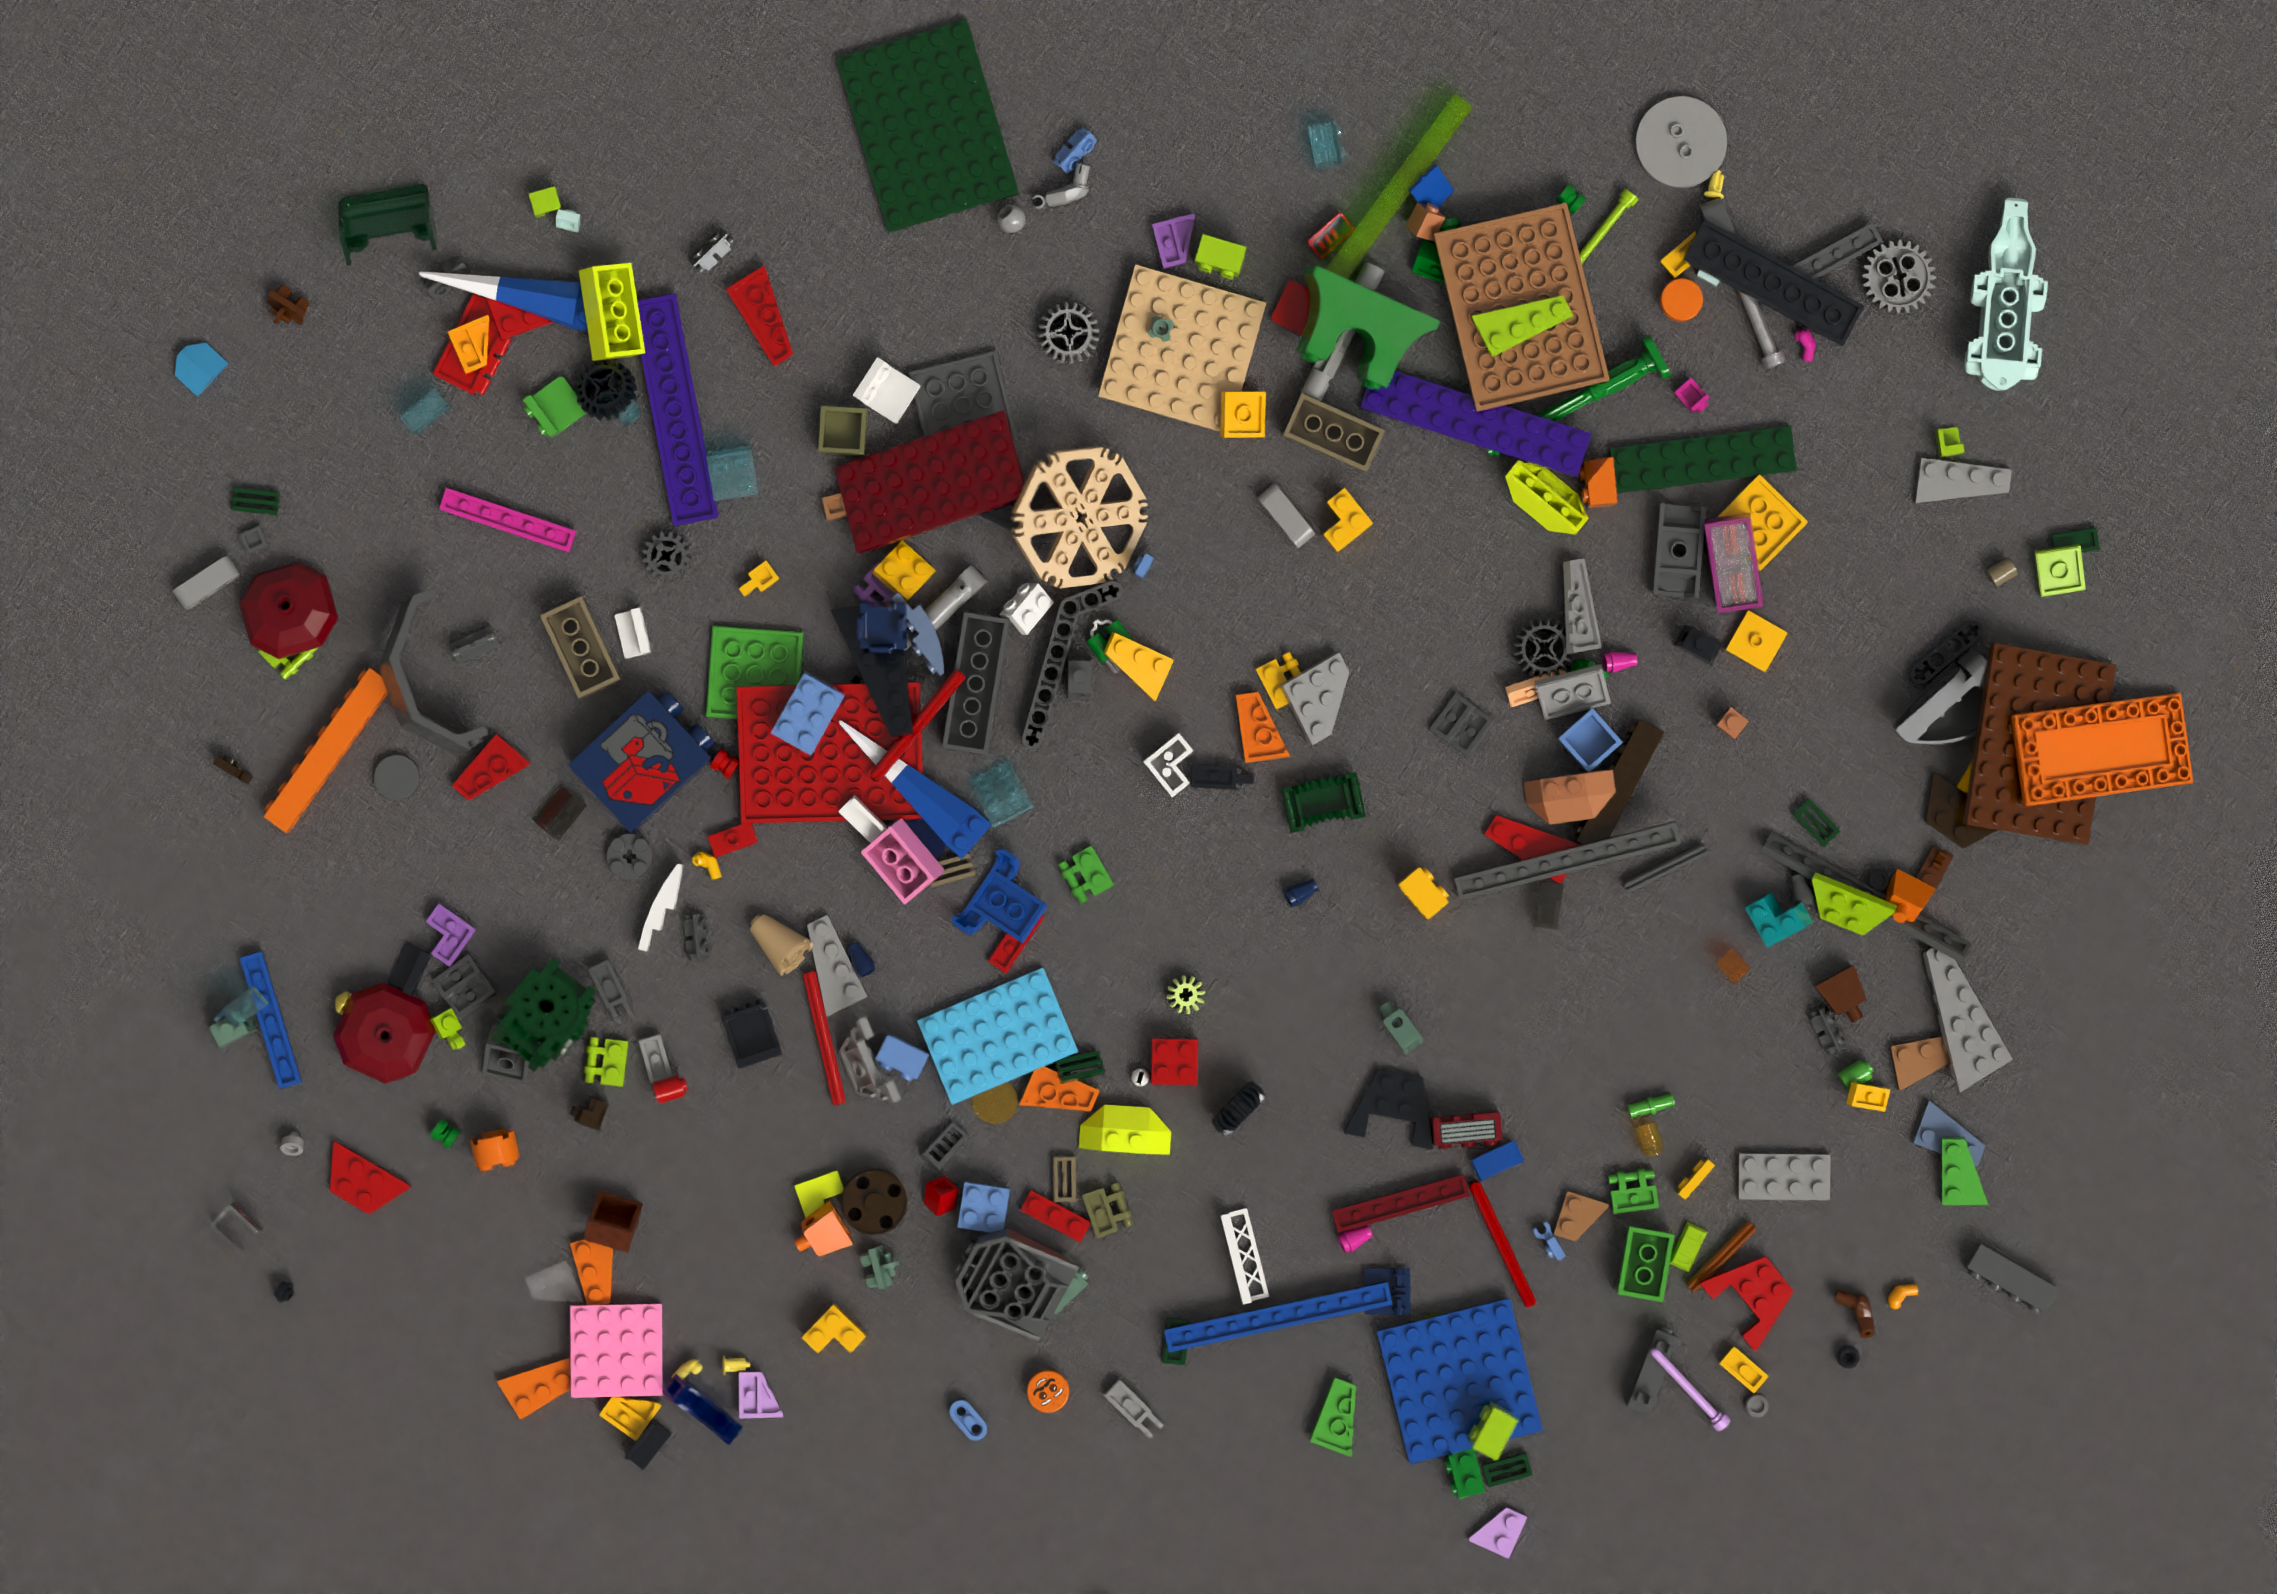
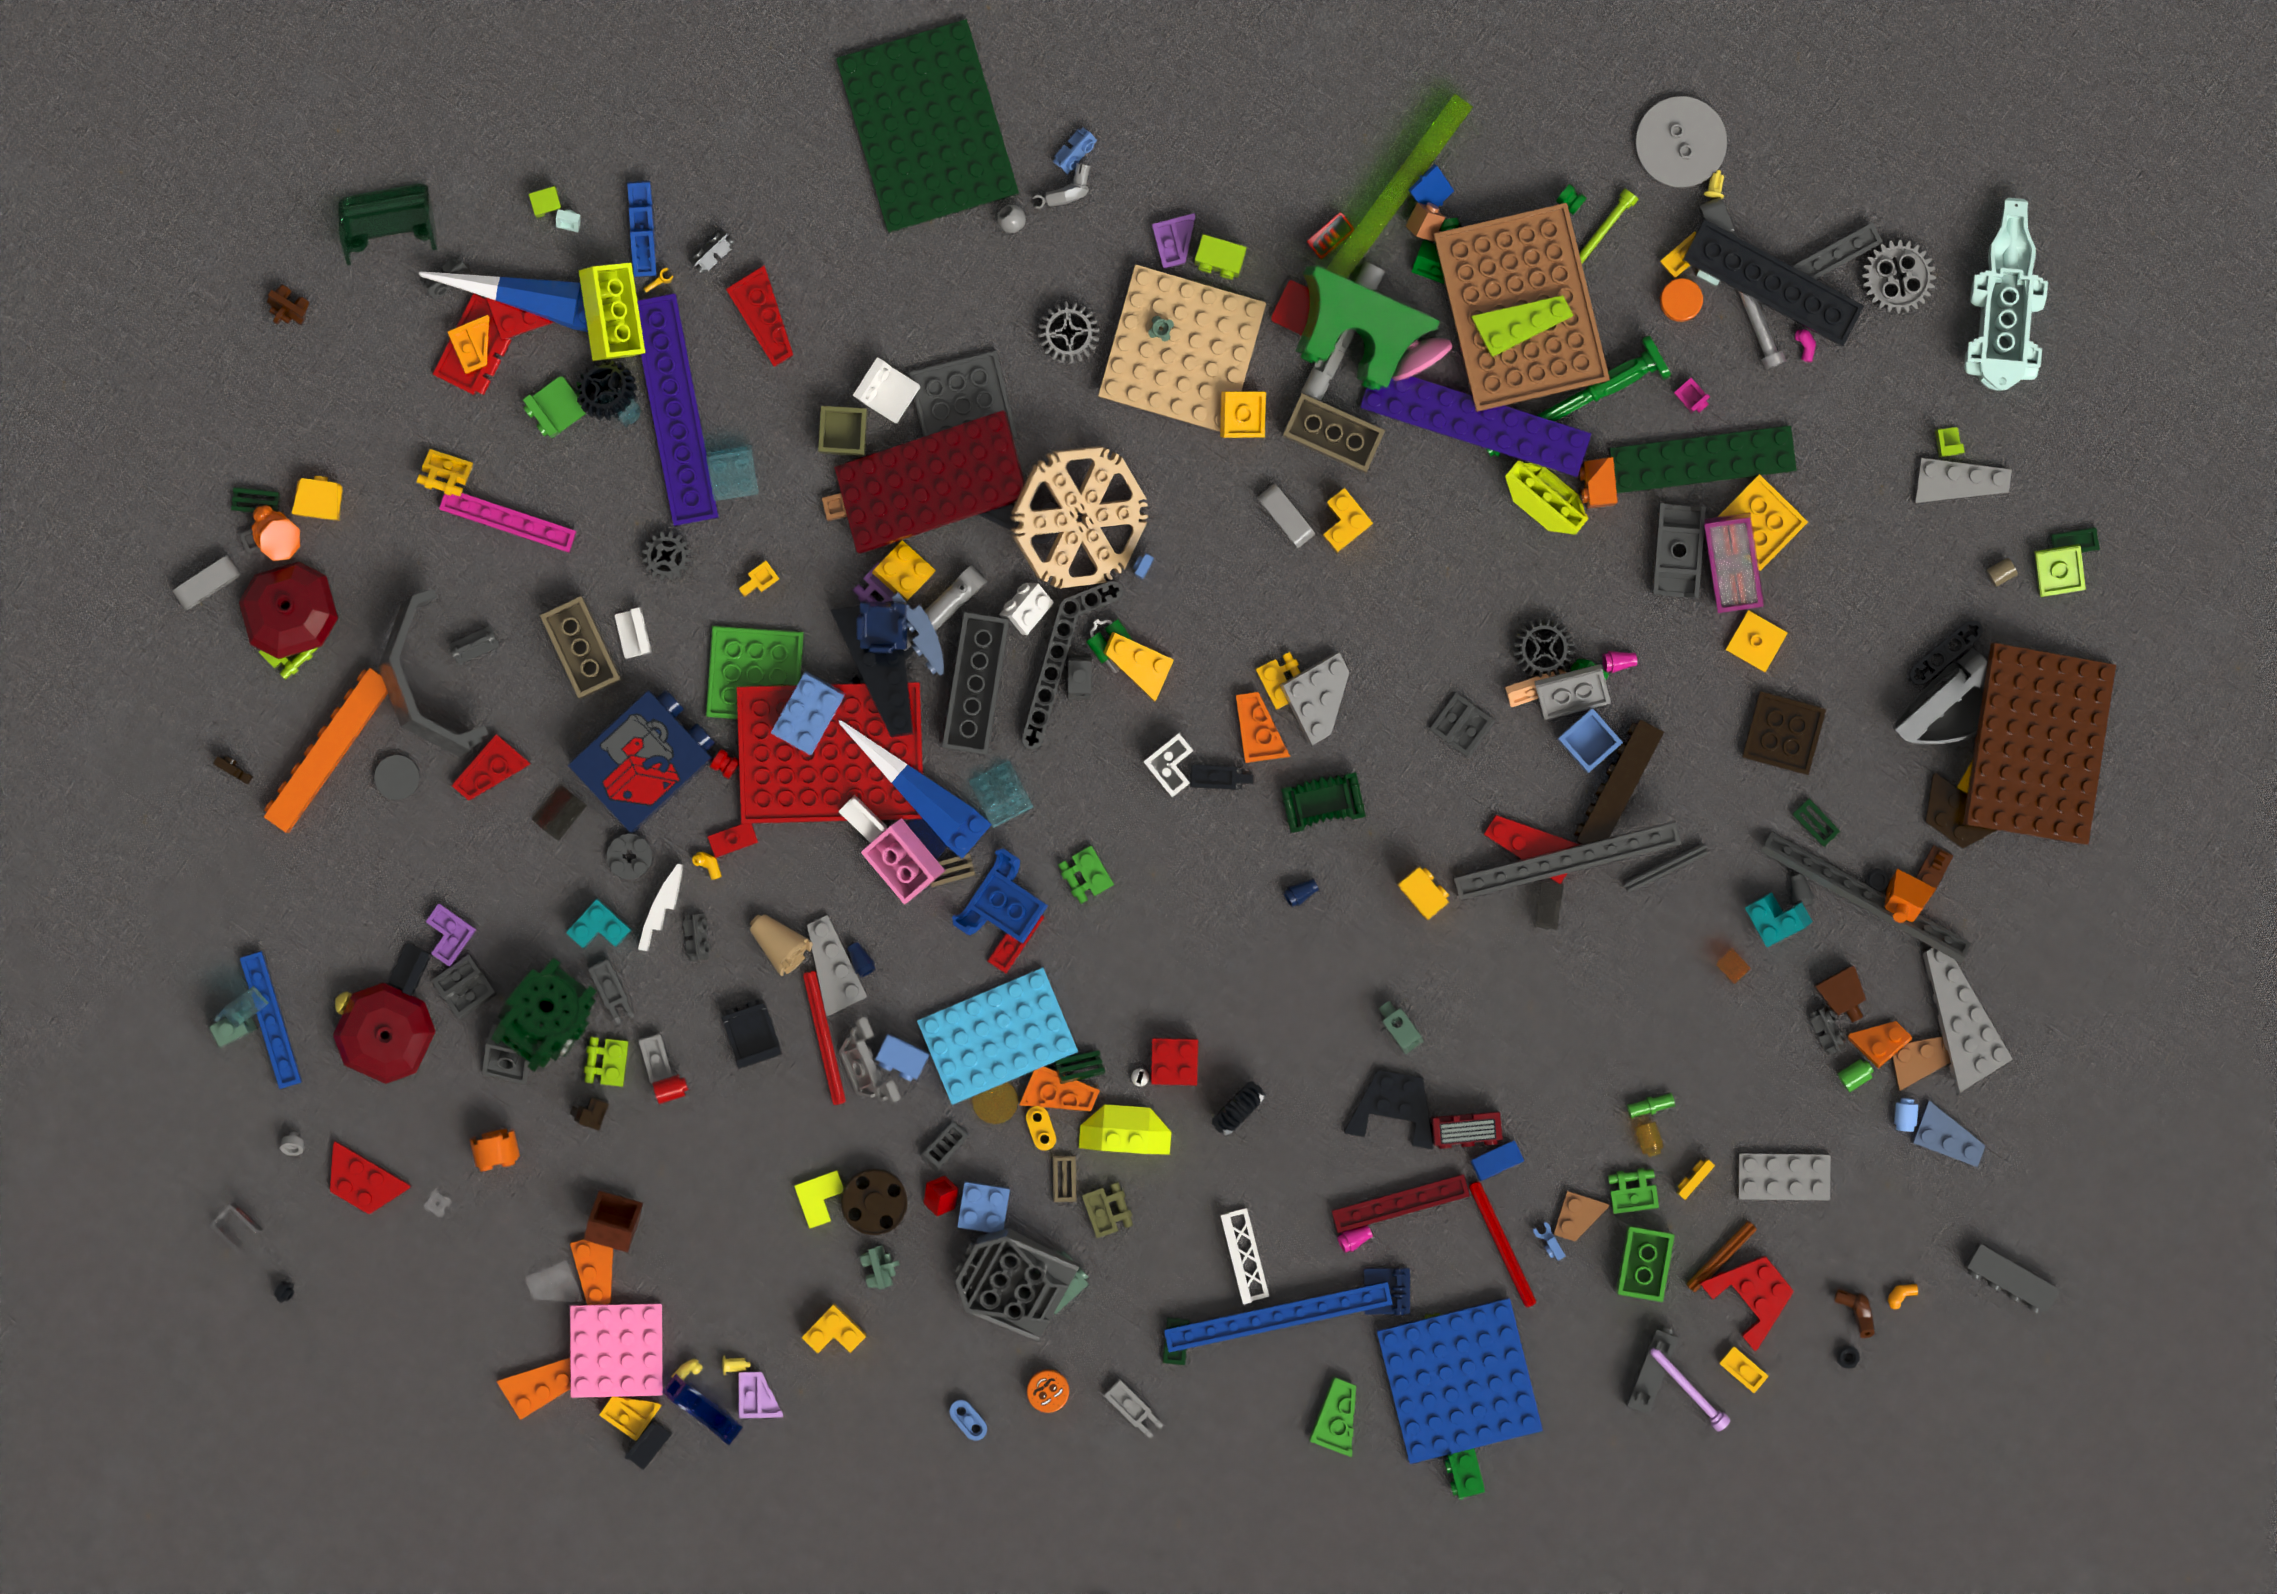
dark azure slope [175,342,229,397] -> none
clear light blue brick [400,388,451,435] -> none
green wheel [429,1118,461,1150] -> none
lime plate [430,1008,465,1050] -> none
torso [794,1201,853,1256] -> none
red axle [870,670,965,781] -> none
red plate [1020,1190,1091,1243] -> none
yellowish green gear [1167,975,1205,1014] -> none
clear light blue brick [1307,119,1346,171] -> none
lime piece [1468,1401,1518,1461] -> none
lavender wing [1468,1507,1527,1559] -> none
dark green tile [1482,1453,1533,1488] -> none
nougat wedge [1524,770,1616,824] -> none
light grey wing [1563,559,1602,654] -> none
lime tile [1670,1222,1708,1273] -> none
black torso [1673,625,1723,666] -> none
nougat brick [1715,707,1749,740] -> none
flat silver tile [1745,1394,1769,1417] -> none
lime wing [1812,872,1897,936] -> none
yellow plate [1846,1082,1890,1112] -> none
bright green wing [1942,1137,1988,1205] -> none
orange tile [2011,693,2193,807] -> none
none -> piece [252,505,300,561]
none -> yellow torso [291,476,343,521]
none -> yellow plate [417,449,473,497]
none -> clear plate [424,1190,451,1217]
none -> teal brick [566,899,633,948]
none -> blue slope [627,181,657,277]
none -> yellow hand [644,268,673,293]
none -> yellow plate [1026,1106,1056,1150]
none -> bright pink dish [1392,338,1453,381]
none -> dark brown plate [1742,691,1826,775]
none -> orange wing [1848,1021,1912,1069]
none -> light blue brick [1894,1098,1919,1132]

